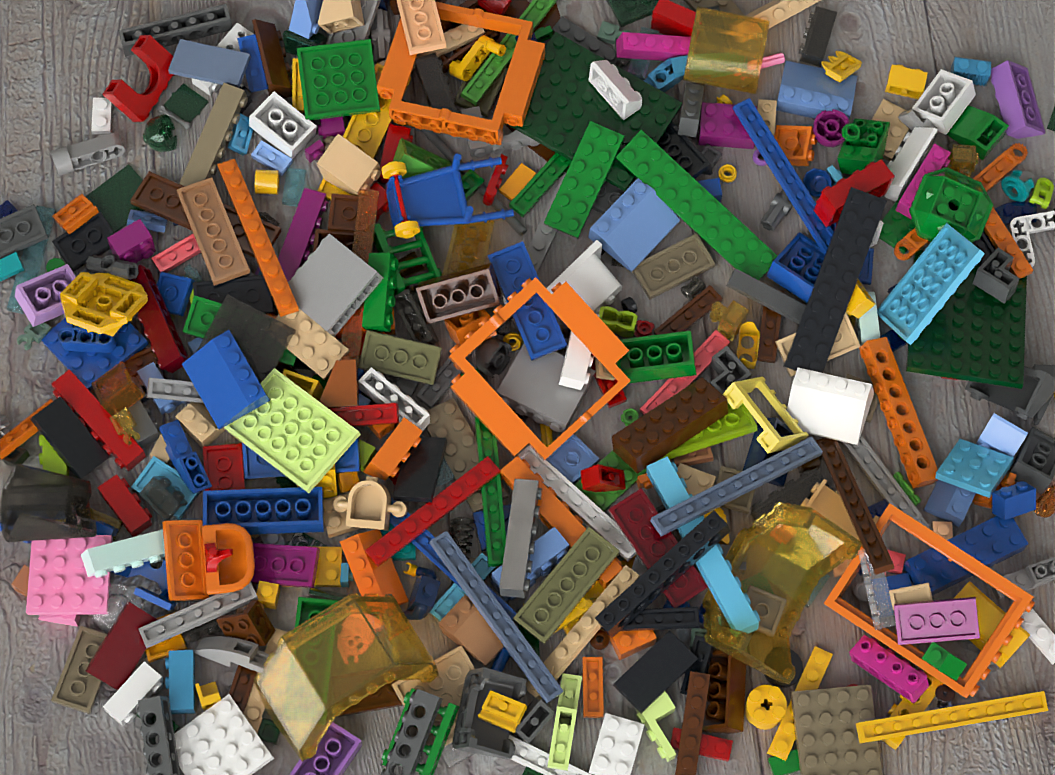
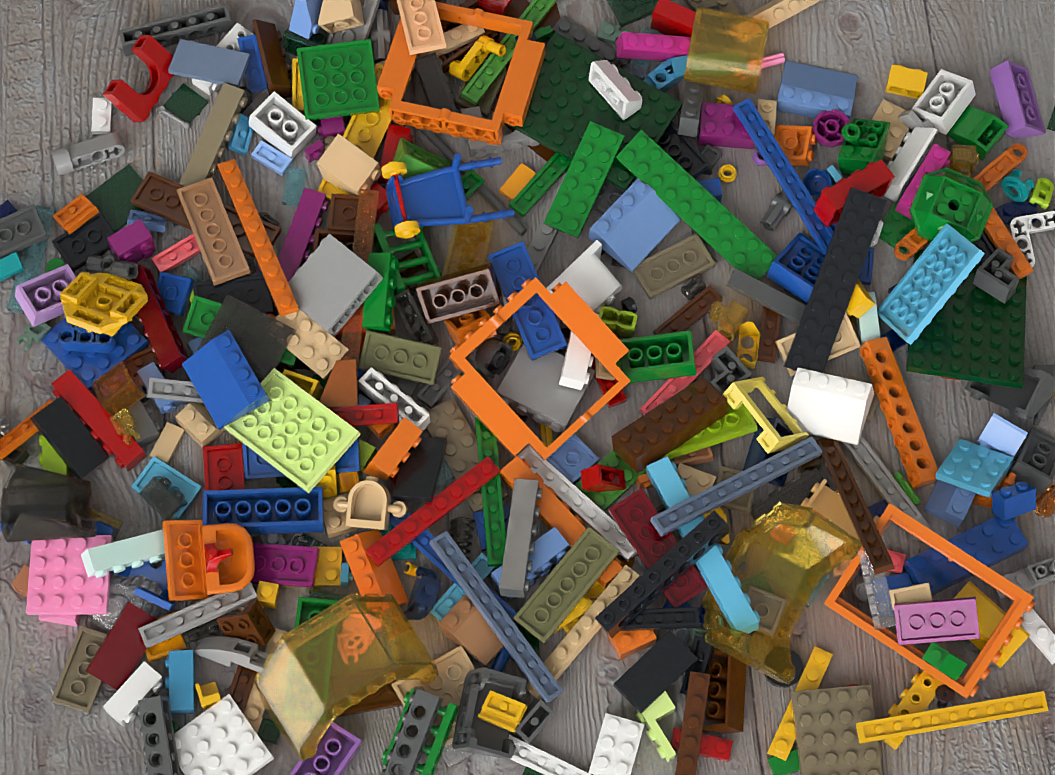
red brick [97,474,153,537] -> none
clear green cylinder [143,114,177,153] -> none
blue slope [159,420,212,494] -> none
yellow piece [255,169,279,195] -> none
red plate [482,154,509,206] -> none
yellowish green bracket [548,673,582,771] -> none
orange plate [582,657,604,718] -> none
reddish brown plate [590,630,609,650] -> none
bright green plate [621,408,639,426] -> none
red plate [634,320,655,337] -> none
yellow brick [744,685,787,730] -> none
clear smoke brick [798,6,837,67] -> none
yellow plate [821,51,862,82] -> none
dark pink brick [849,635,929,703] -> none
light nougat plate [931,521,953,540] -> none
dark azure brick [951,57,991,87] -> none

